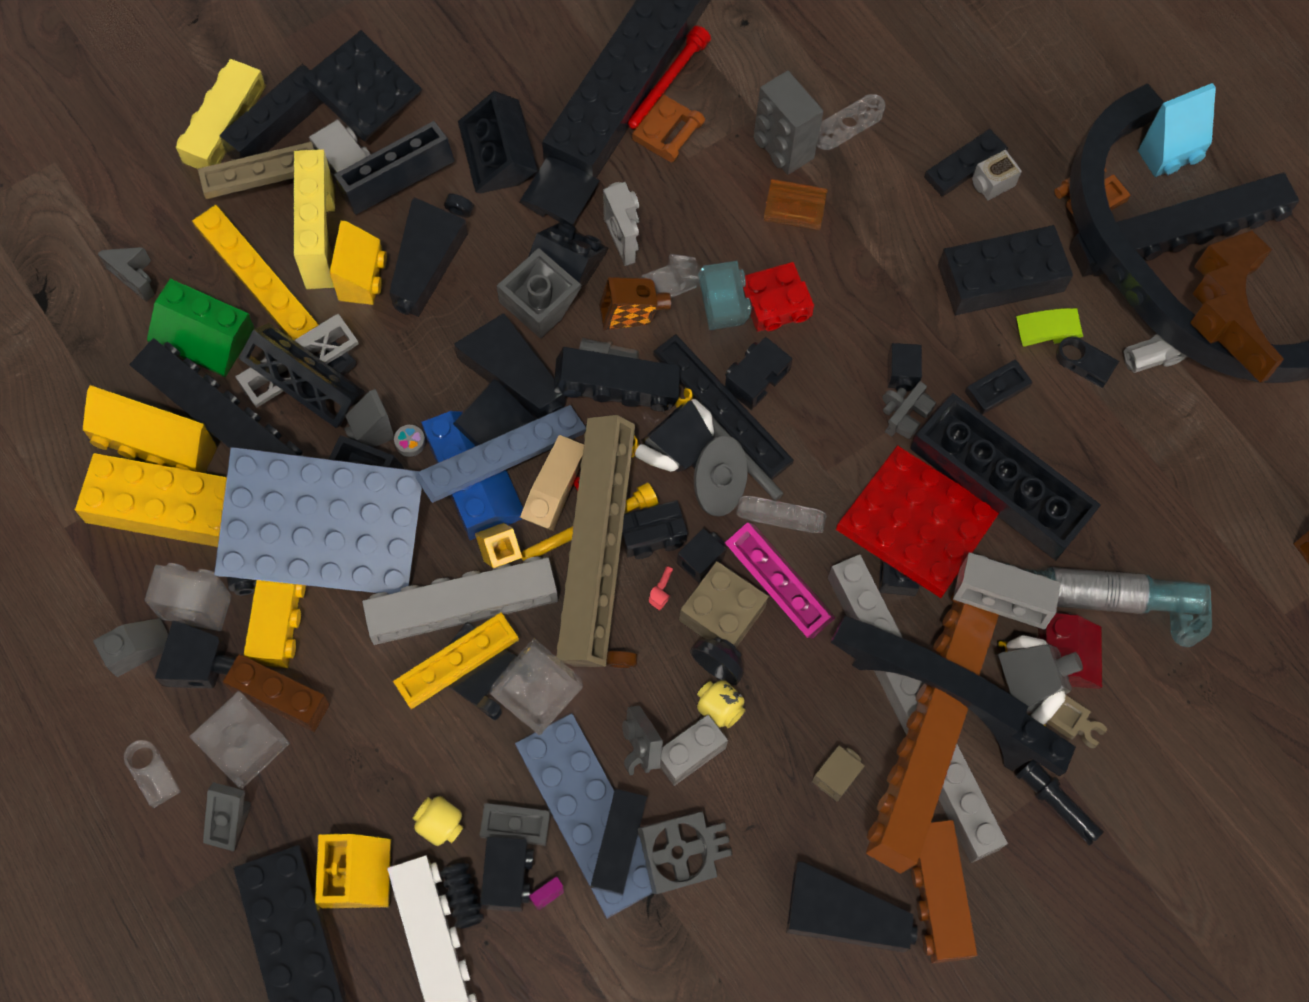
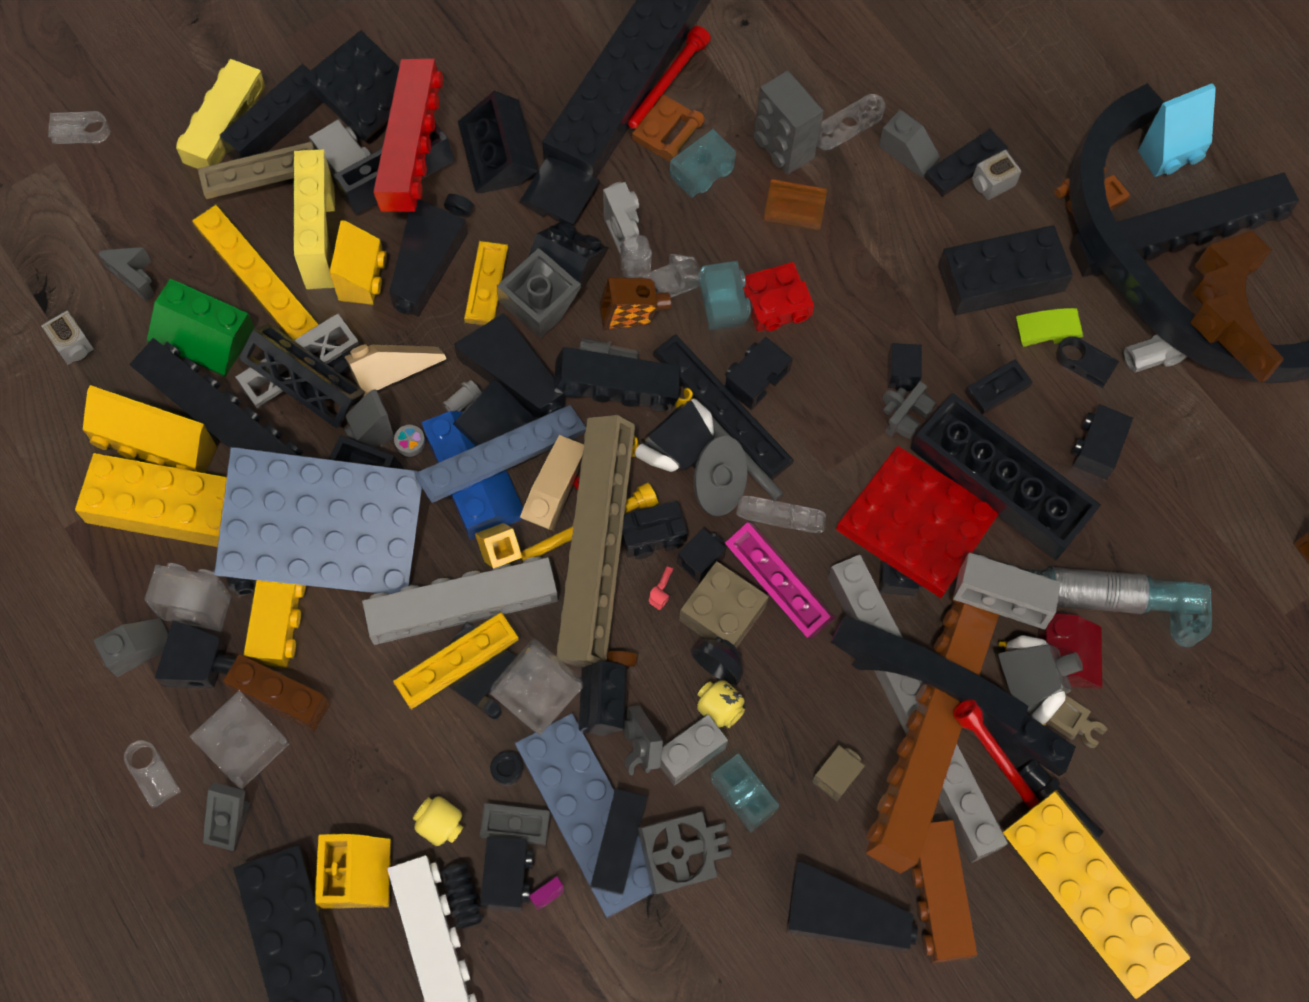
none -> brick [41,310,94,365]
none -> clear piece [48,111,110,144]
none -> tan slope [345,345,446,396]
none -> red brick [374,59,443,212]
none -> light grey pin [442,380,481,412]
none -> yellow tile [464,241,509,325]
none -> black tile [490,752,523,786]
none -> black brick [578,661,627,736]
none -> clear piece [620,235,652,278]
none -> clear light blue brick [669,129,736,198]
none -> clear light blue brick [710,754,780,832]
none -> dark grey slope [878,110,940,178]
none -> red piece [953,699,1040,810]
none -> yellow brick [1003,790,1190,999]
none -> black brick [1072,404,1133,480]

